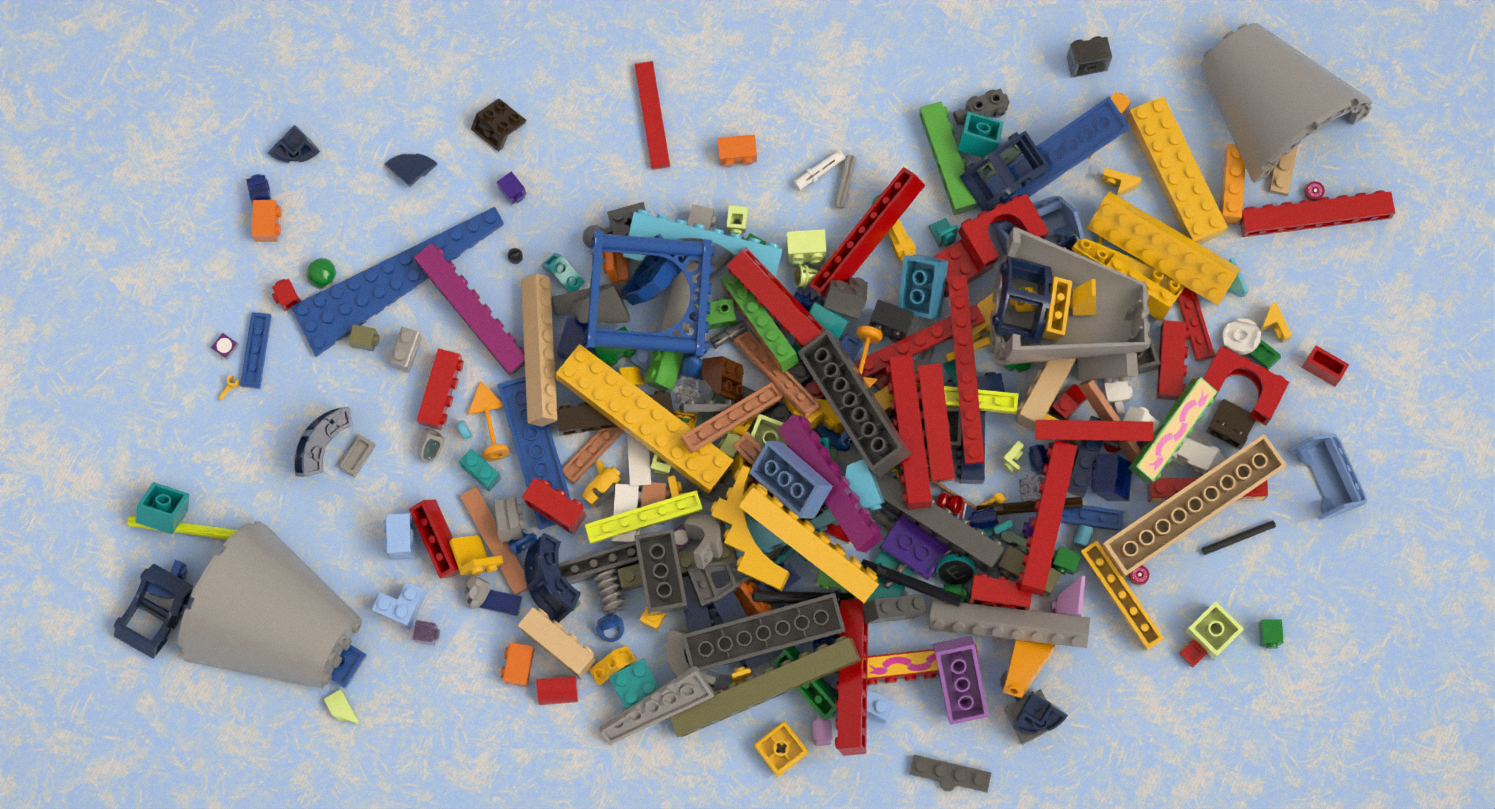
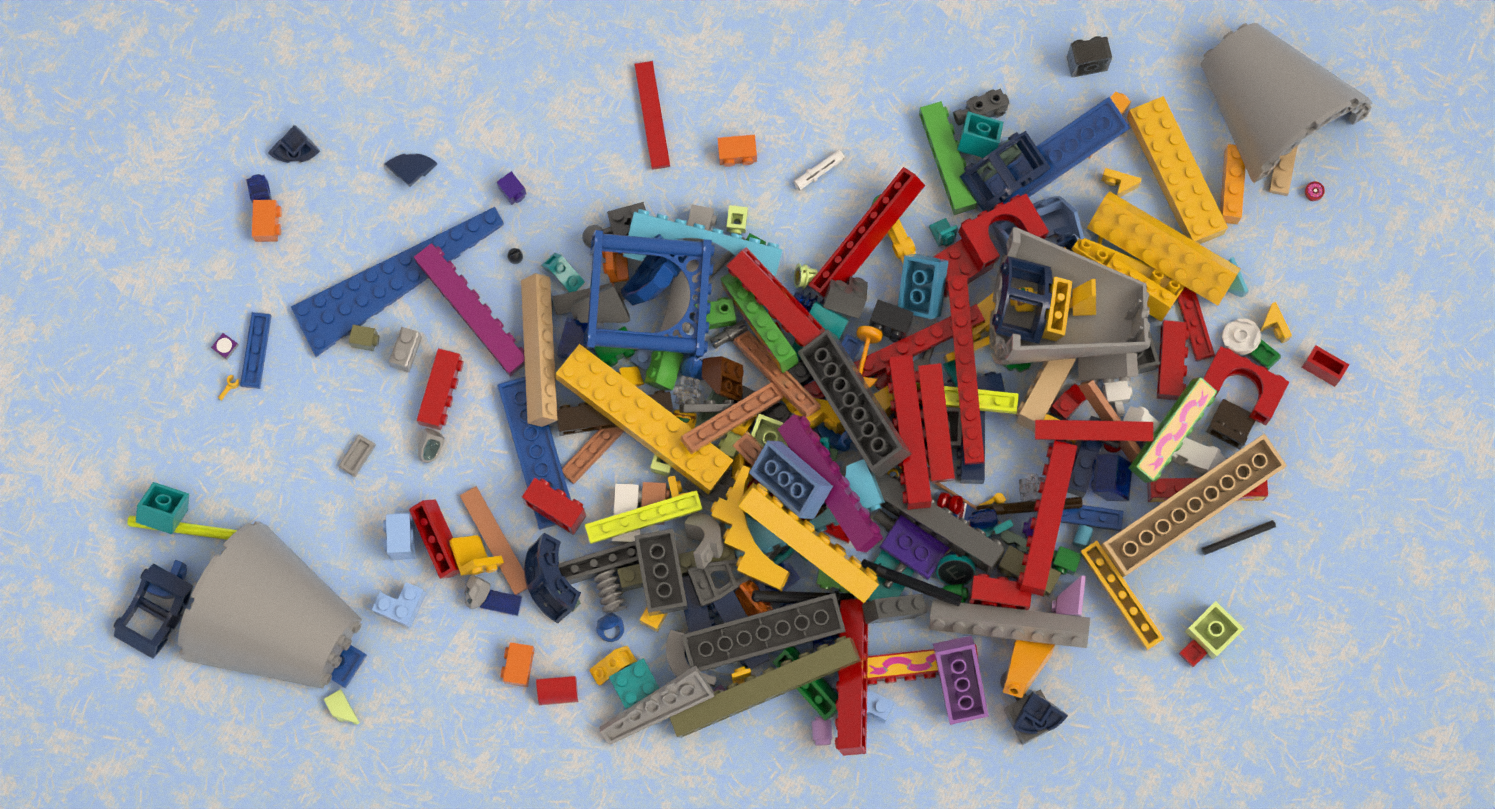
red brick [271,278,301,311] -> none
window [294,407,353,477] -> none
green hair [306,258,336,289] -> none
clear purple brick [412,620,440,646] -> none
medium azure tile [457,420,472,439] -> none
teal brick [459,449,501,491] -> none
light orange piece [468,381,510,461] -> none
dark brown bracket [471,99,526,152] -> none
light grey brick [493,497,526,542] -> none
blue piece [508,531,537,555] -> none
tan brick [518,607,596,680] -> none
yellow piece [581,461,621,508] -> none
white sticker [627,434,651,486] -> none
tile [674,524,694,552] -> none
yellow brick [754,721,808,777] -> none
yellowish green brick [787,230,826,267] -> none
light grey axle [834,155,856,209] -> none
dark grey hinge [909,755,991,793] -> none
yellowish green bracket [1002,441,1024,474] -> none
clear blue brick [1028,445,1049,474] -> none
tile [1129,565,1150,585] -> none
red brick [1240,190,1395,237] -> none
green brick [1259,619,1284,649] -> none
medium blue windscreen [1287,433,1367,520] -> none

